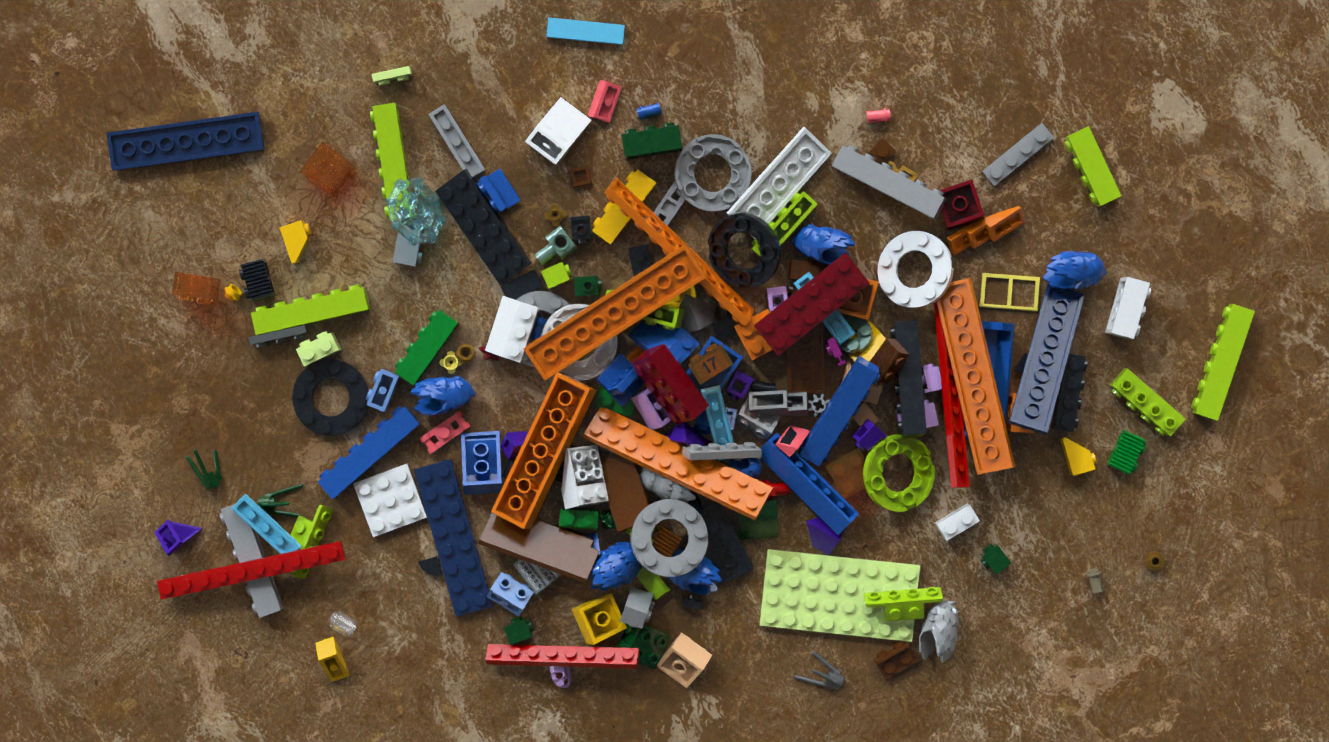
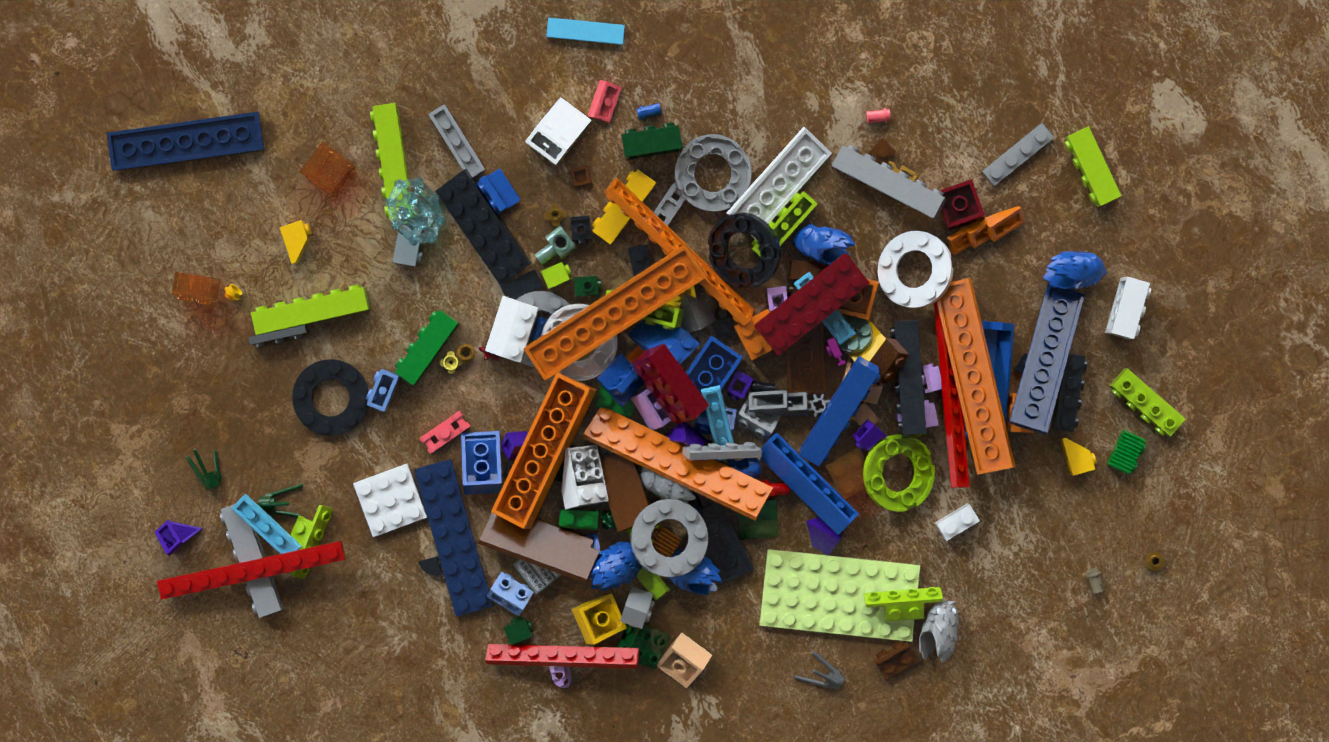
black brick [239,259,276,302] -> none
yellowish green brick [296,331,342,367] -> none
yellow slope [316,637,349,682] -> none
blue brick [318,406,421,499] -> none
clear brick [328,611,358,637] -> none
yellowish green plate [372,66,413,86] -> none
blue head [411,376,476,416] -> none
black plate [682,594,703,610] -> none
clear orange brick [688,343,733,385] -> none
coral slope [775,425,810,457] -> none
light yellow window [979,273,1040,312] -> none
dark green brick [980,543,1011,575] -> none
lime brick [1191,304,1255,421] -> none

